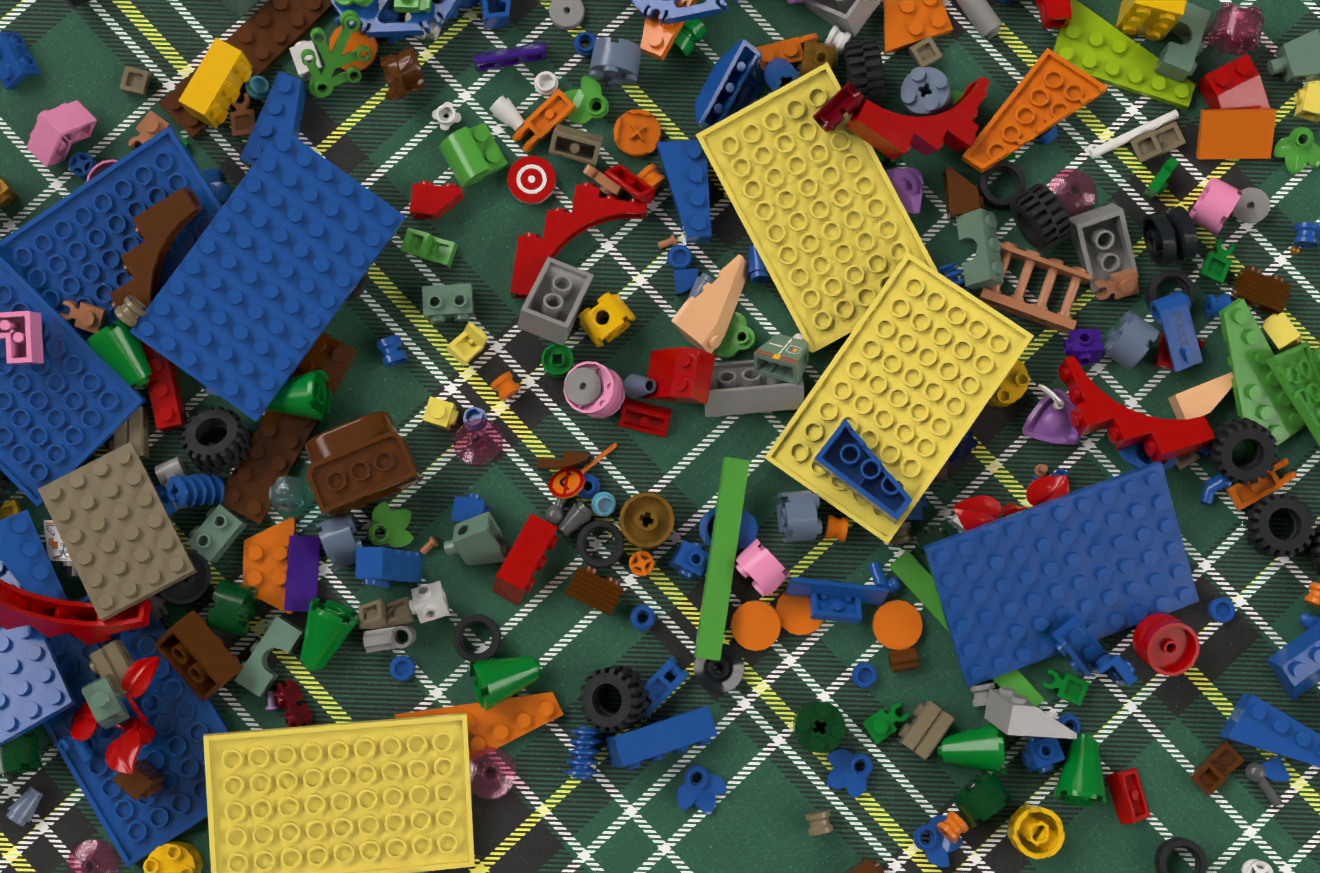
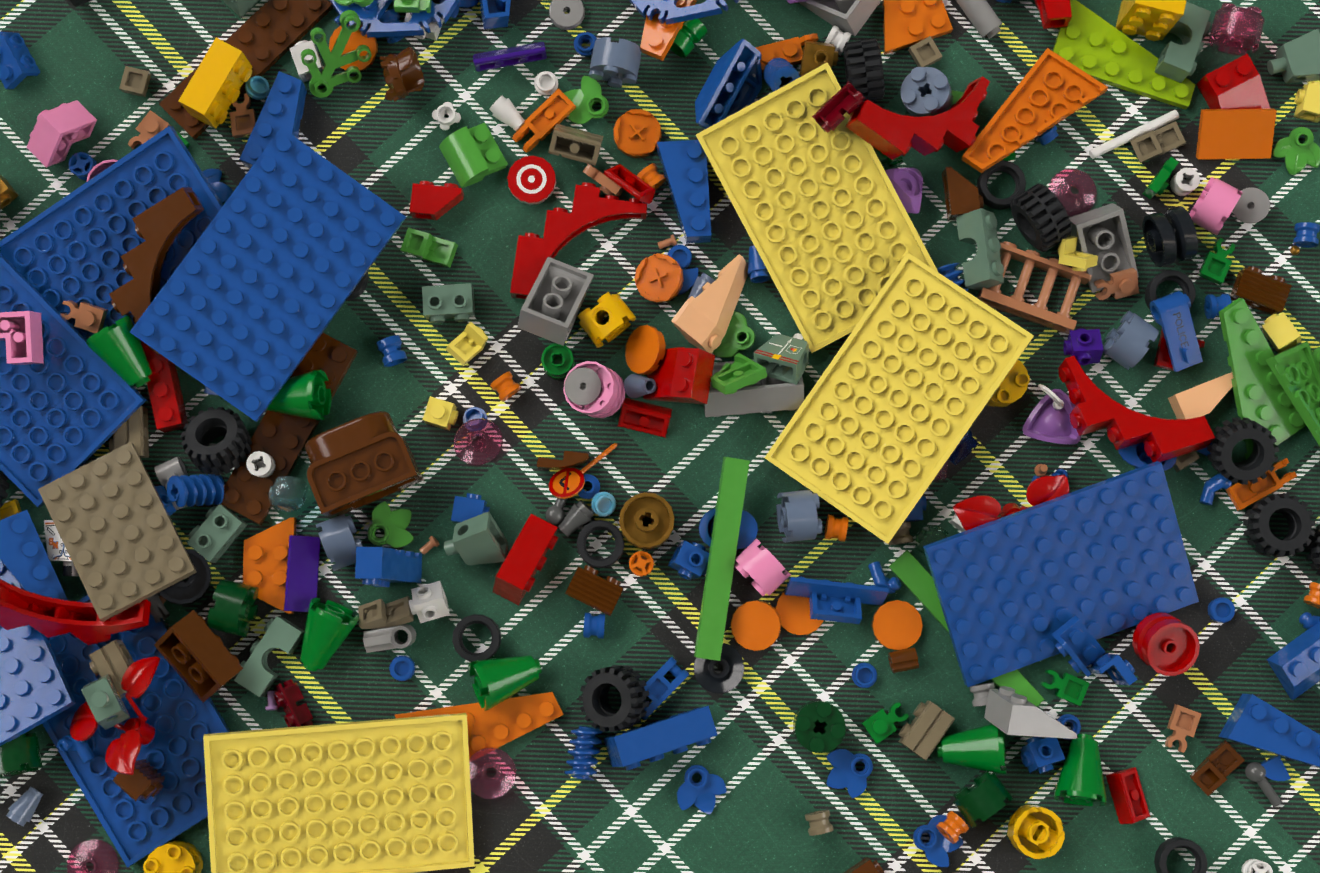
dark tan wheel [114,295,147,327] -> none
blue plate [630,605,655,630] -> none
blue wedge [814,419,912,524] -> none
none -> white wheel [246,451,276,478]
none -> blue wheel [583,613,605,639]
none -> orange tile [625,325,666,375]
none -> orange tile [634,253,684,303]
none -> bright green wing [711,353,767,395]
none -> light yellow bracket [1058,236,1098,272]
none -> nougat plate [1165,704,1201,753]
none -> white wheel [1170,168,1200,196]

